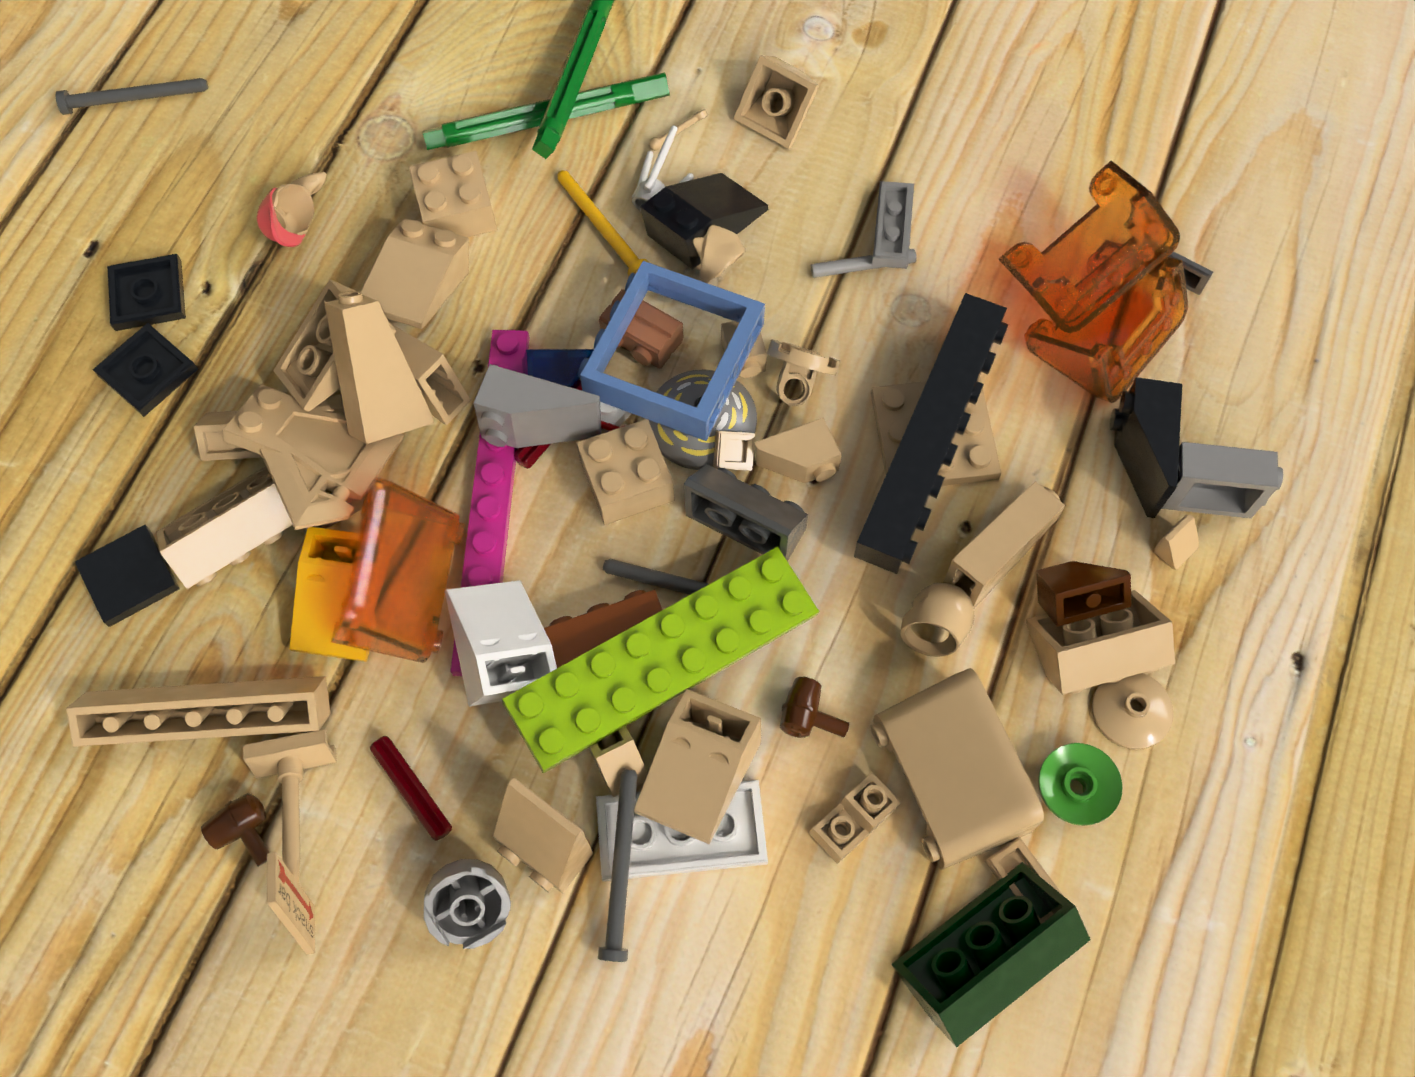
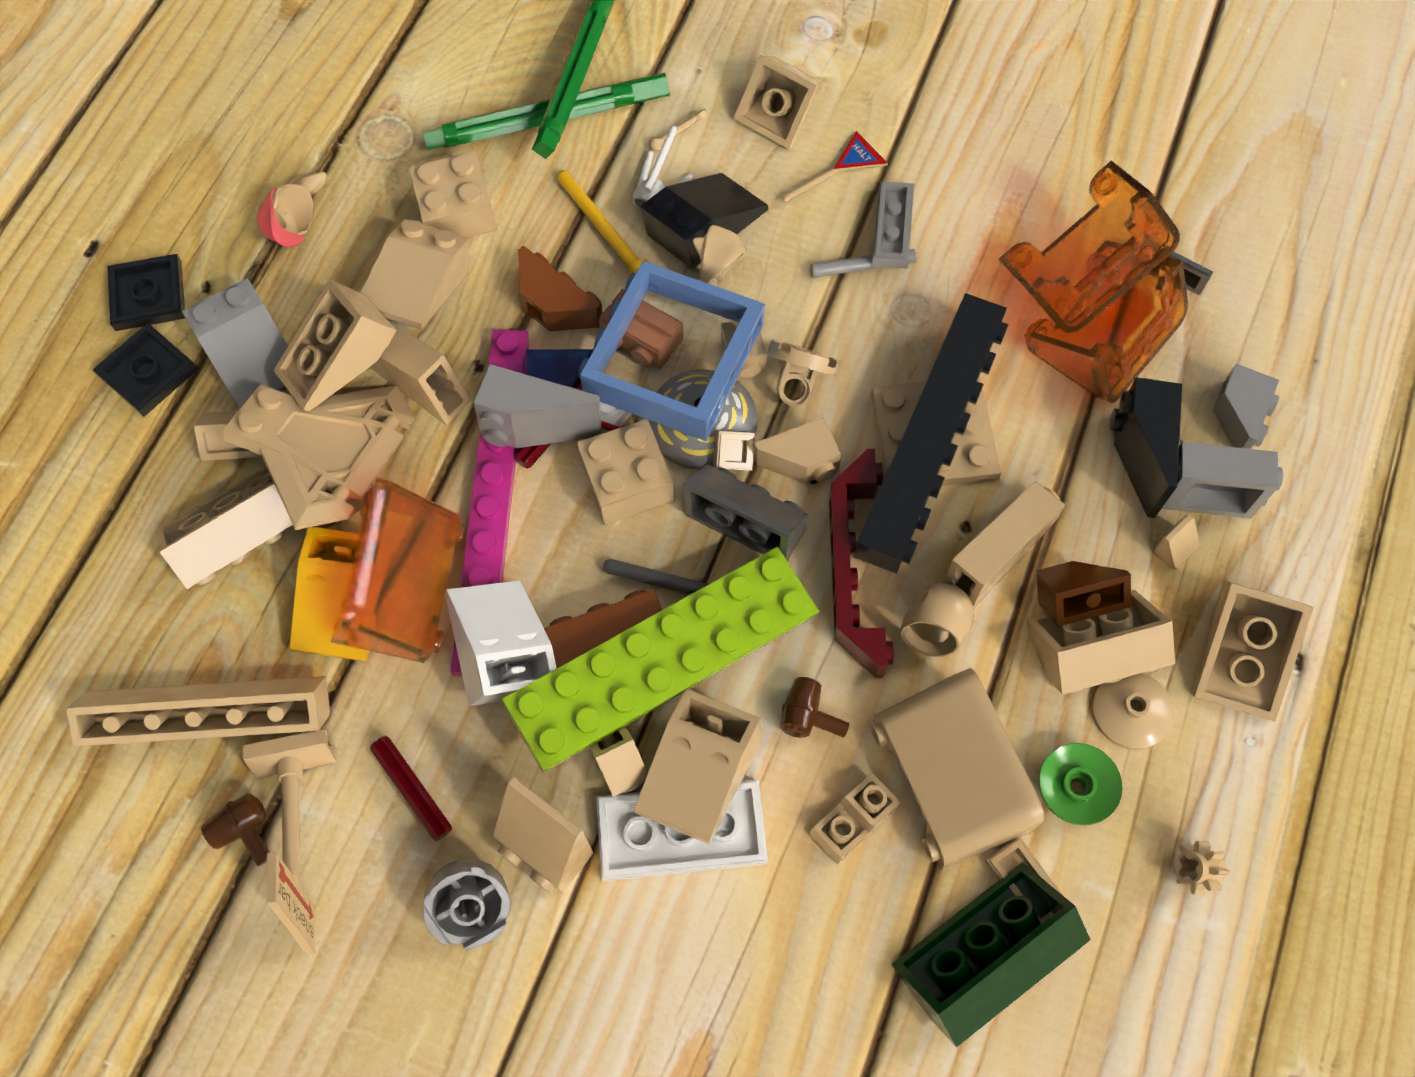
dark grey bar [56,78,208,115] -> none
black tile [75,525,180,627] -> none
tan slope [325,291,434,444] -> none
dark grey bar [598,770,637,962] -> none
none -> light grey slope [182,278,288,409]
none -> dark orange slope [518,246,603,331]
none -> piece [782,131,888,202]
none -> dark red slope [829,449,894,678]
none -> tan gear [1172,841,1230,895]
none -> tan slope [1194,580,1314,722]
none -> light grey slope [1213,364,1279,449]

